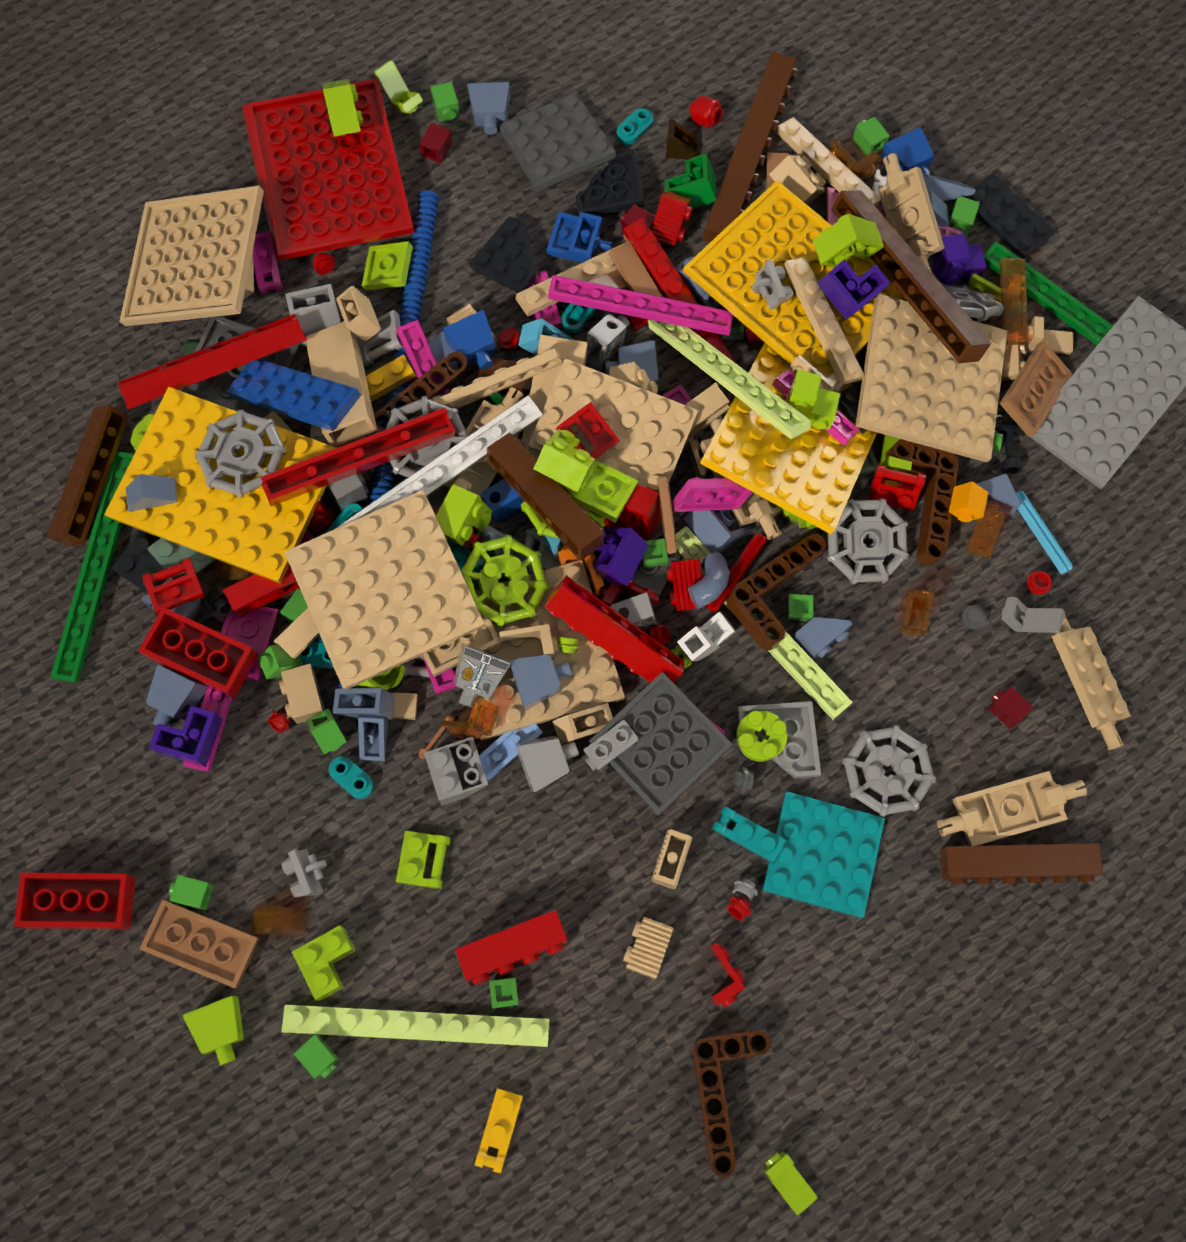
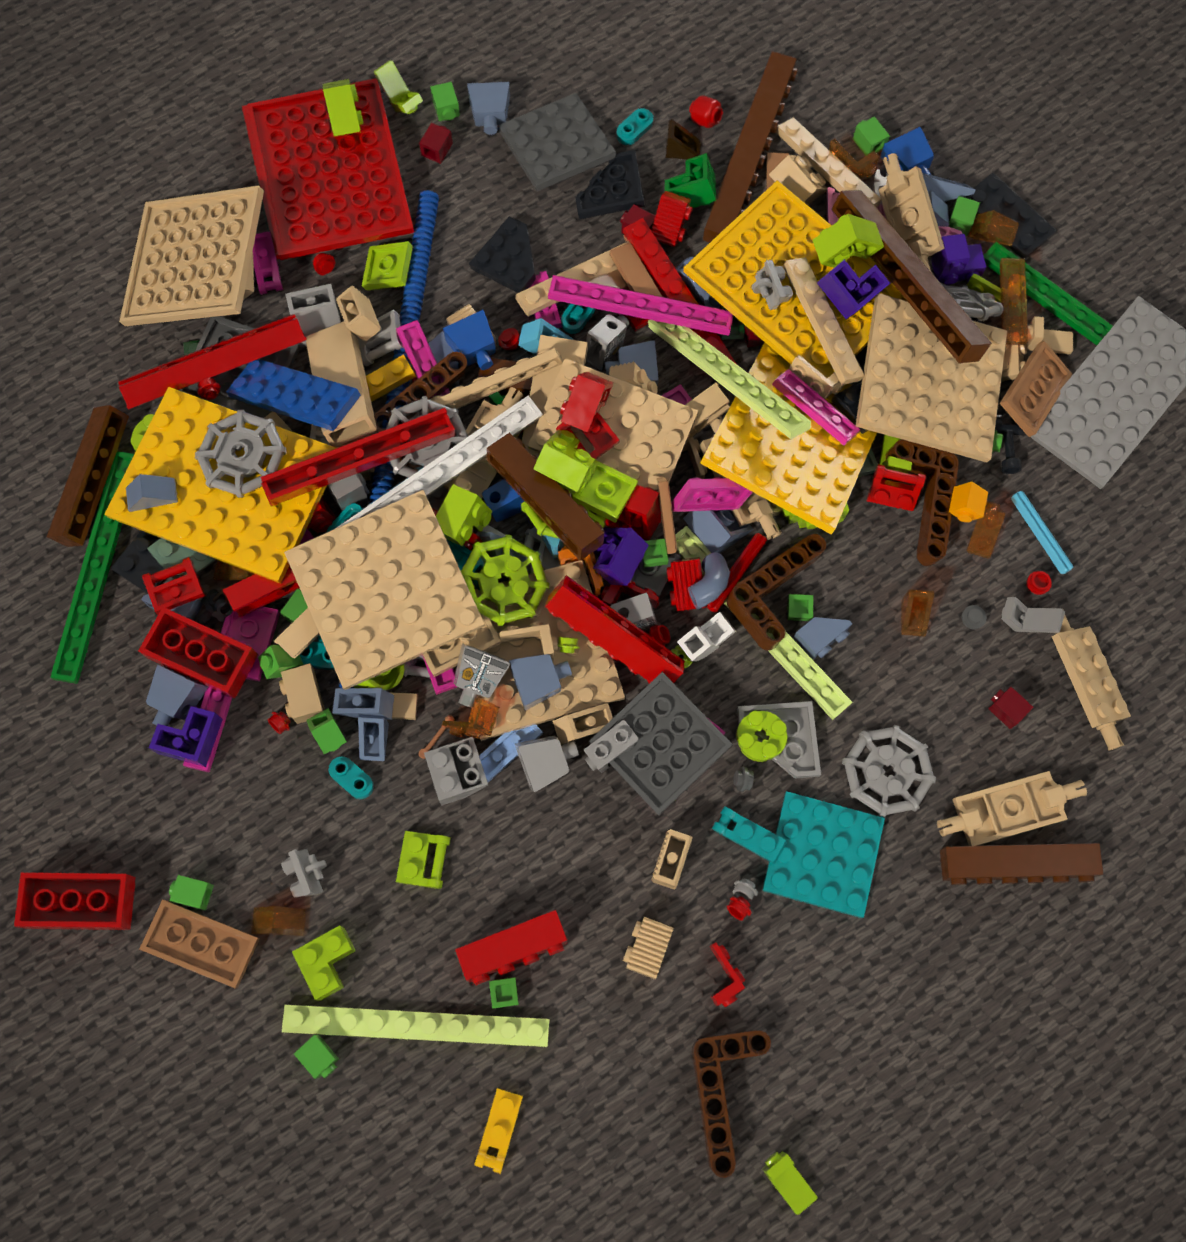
lime torso [183,996,244,1066] -> none
blue plate [547,212,612,263] -> none
lime brick [786,369,841,430] -> none
light grey plate [827,498,909,584] -> none
sand blue slope [977,474,1020,515] -> none
none -> red plate [197,378,221,400]
none -> red brick [560,372,614,432]
none -> clear orange slope [968,210,1019,246]

